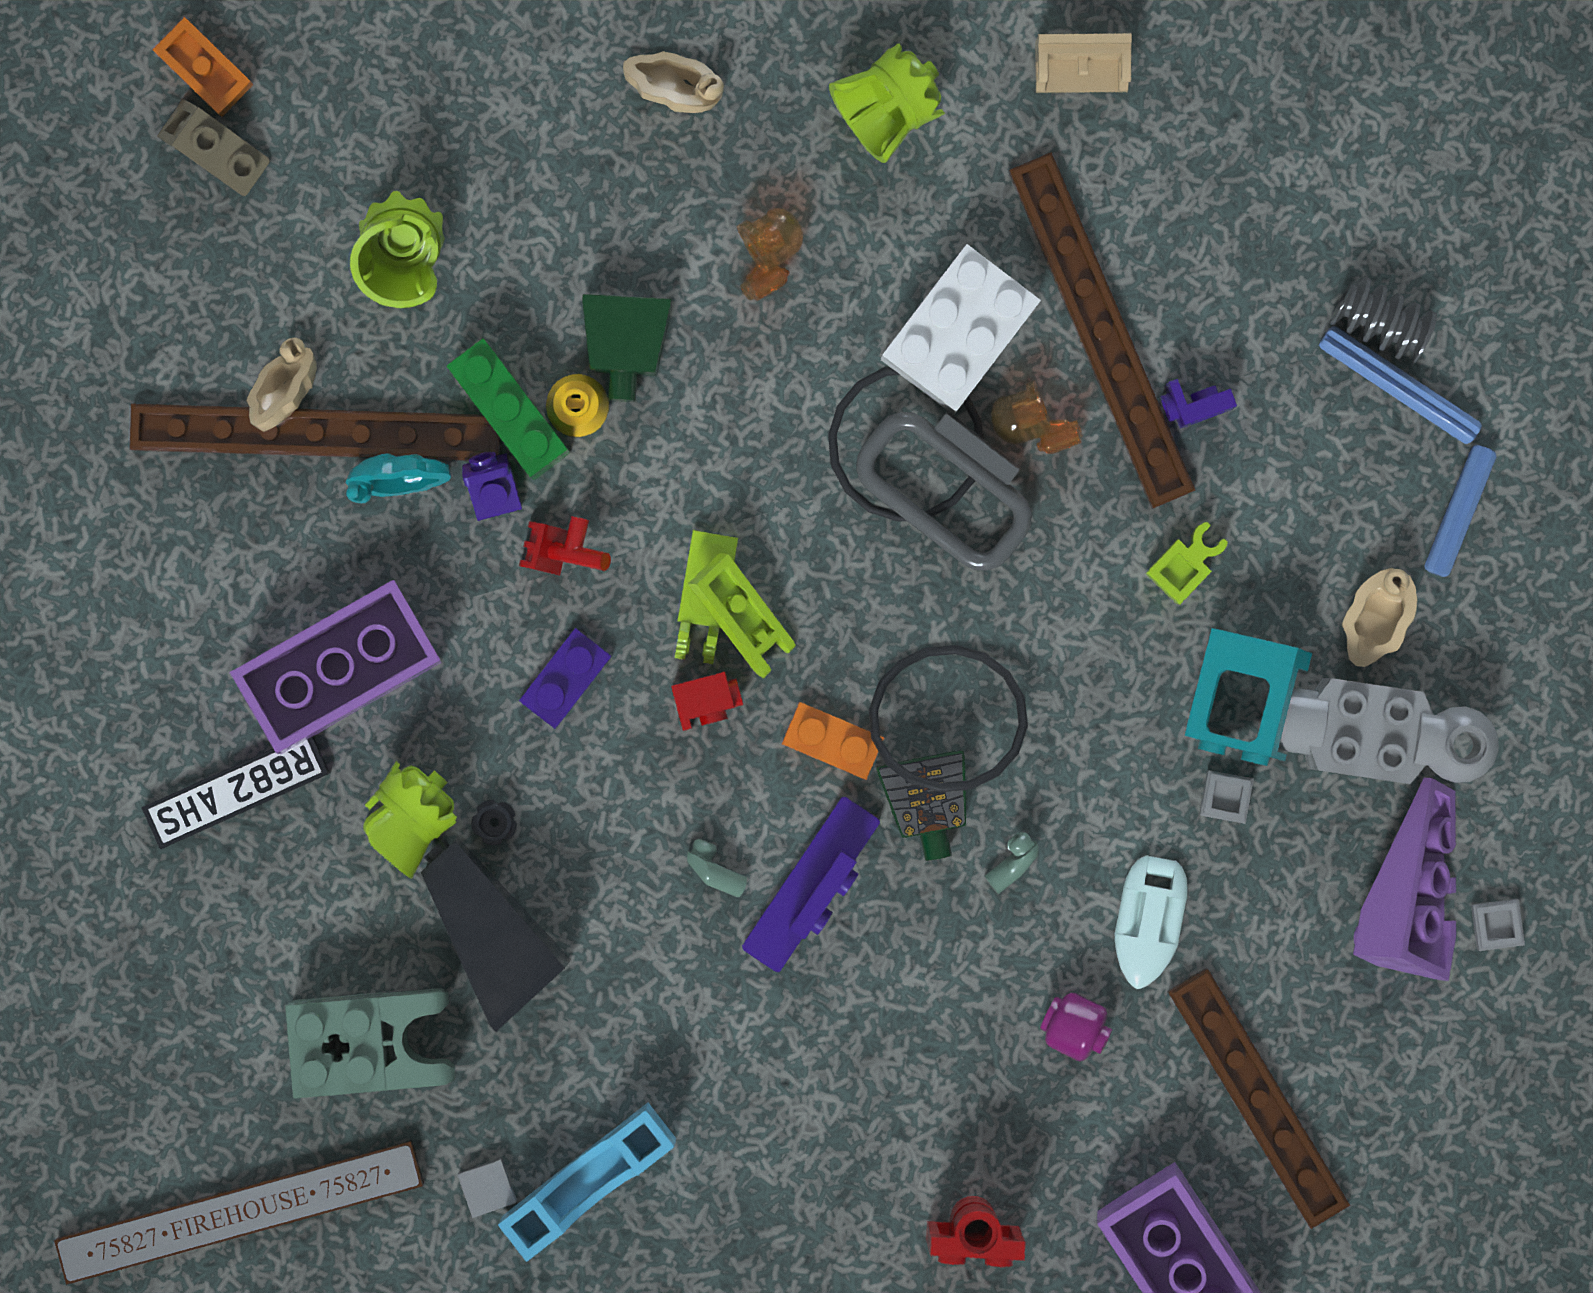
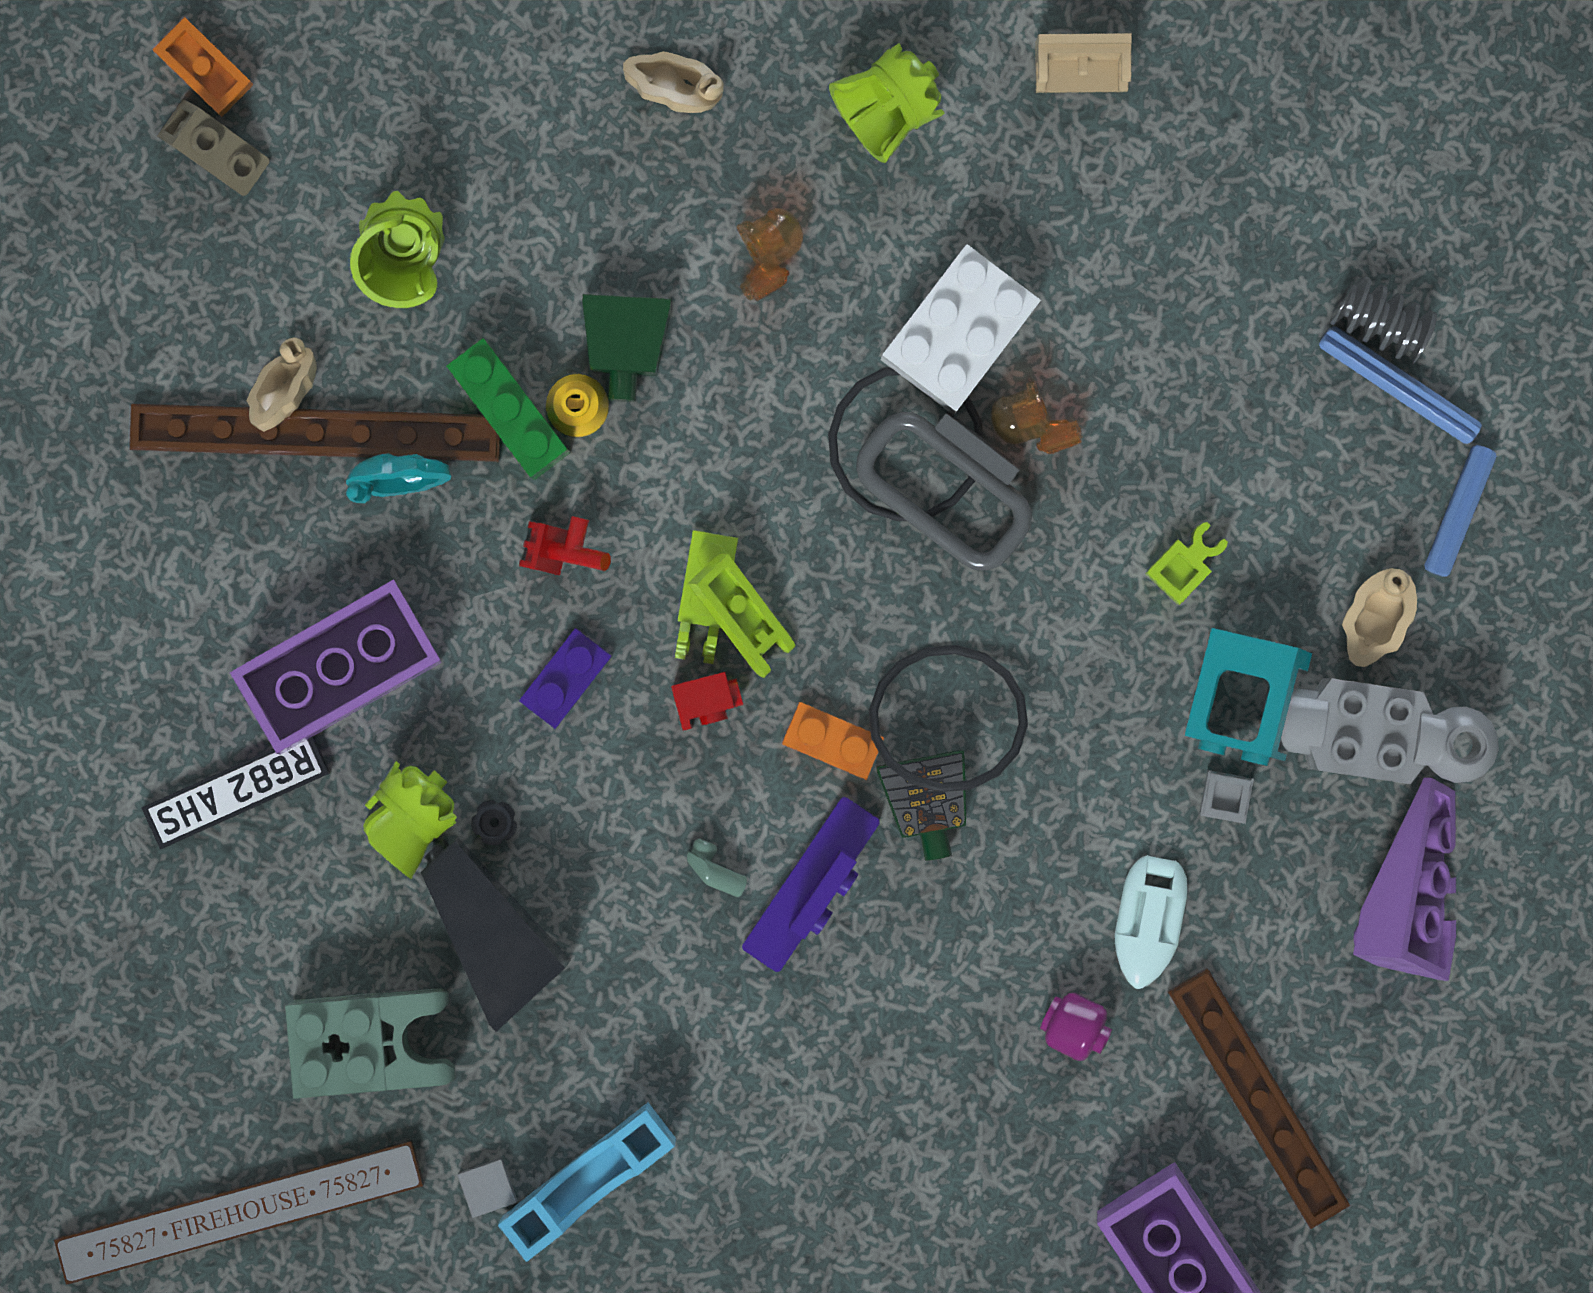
dark purple bracket [462,452,522,521] -> none
red plate [926,1196,1025,1267] -> none
sand green arm [984,832,1039,894] -> none
reddish brown tile [1008,152,1196,509] -> none
dark purple bracket [1161,379,1237,429] -> none
light grey tile [1471,899,1525,951] -> none

